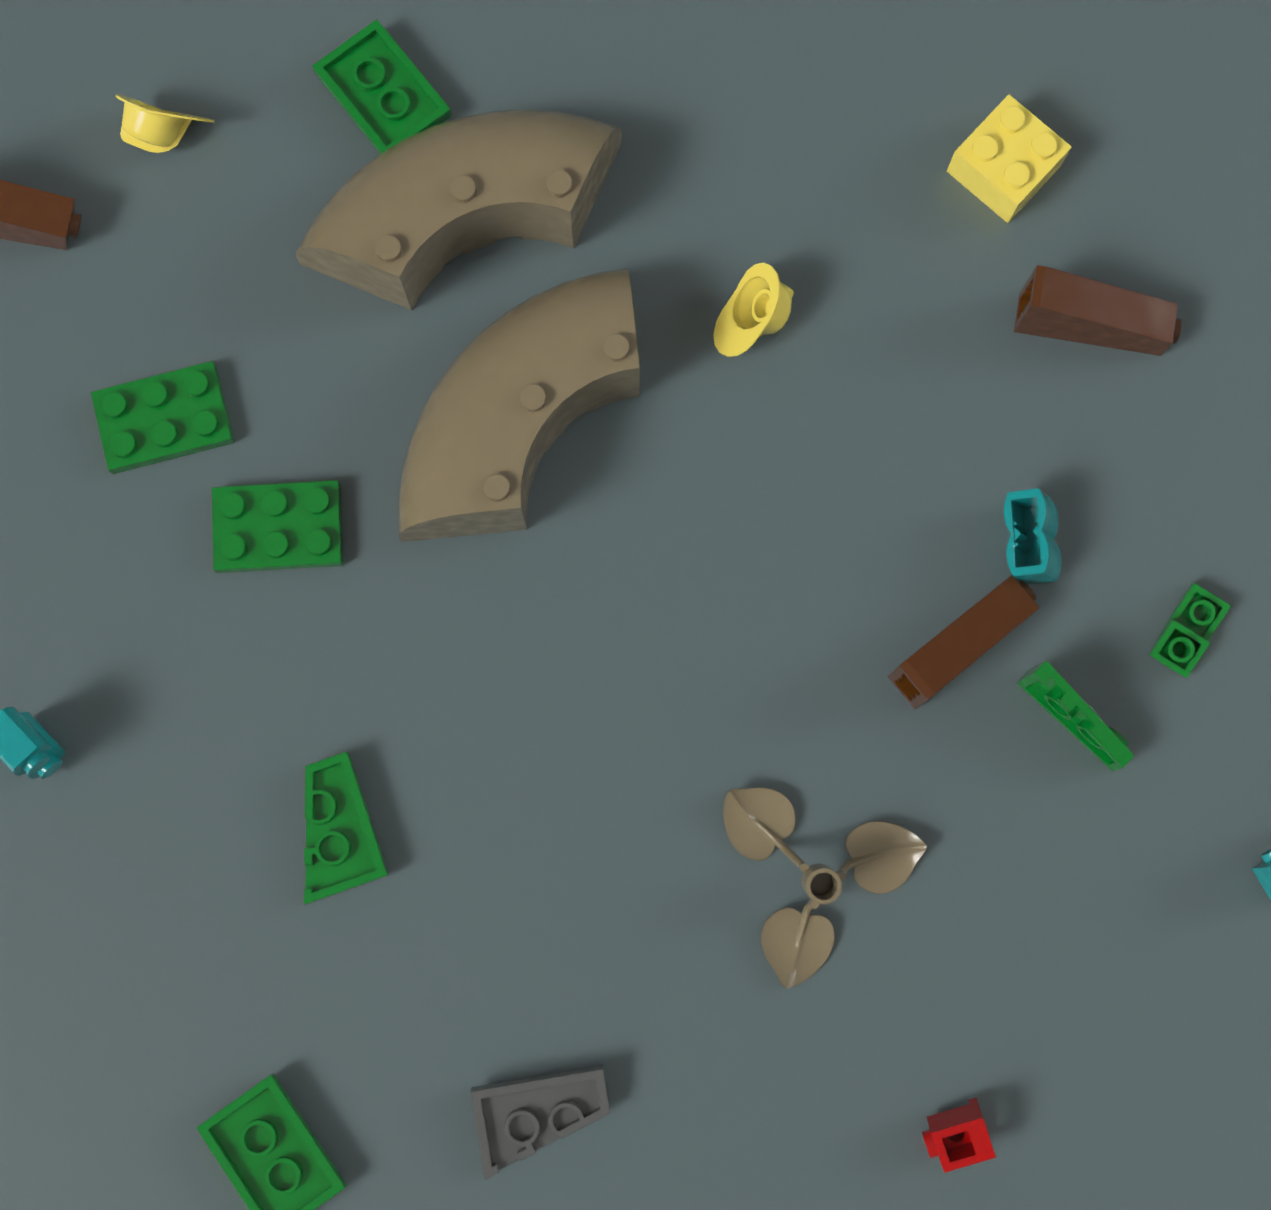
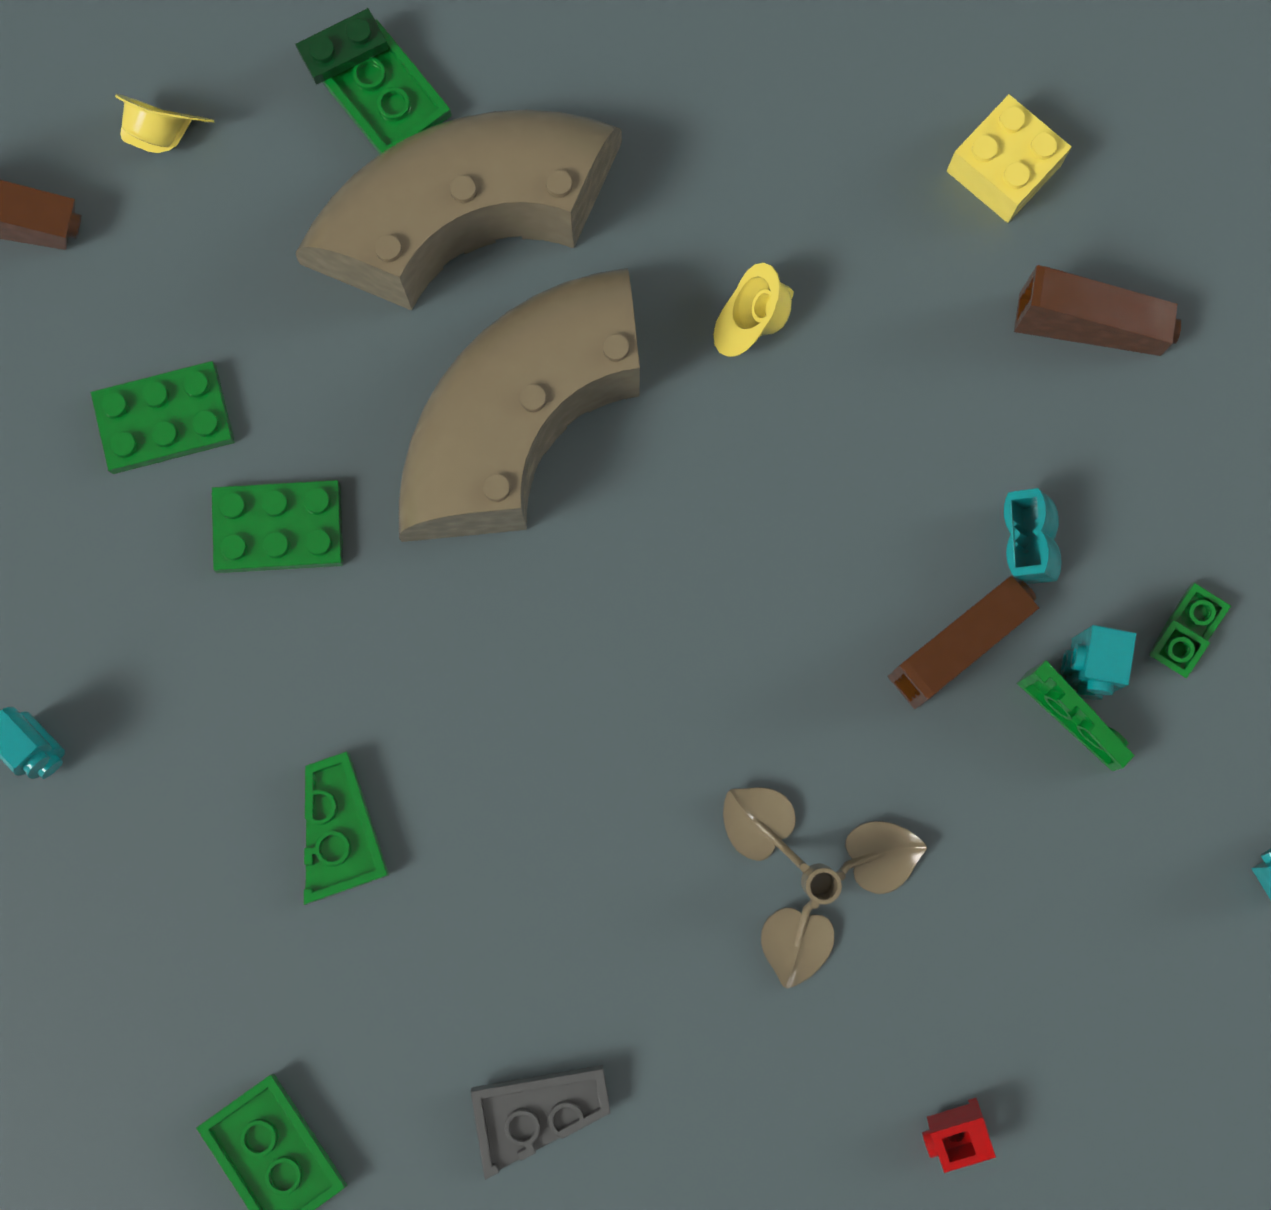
none -> dark green plate [295,8,389,85]
none -> teal brick [1061,625,1137,700]

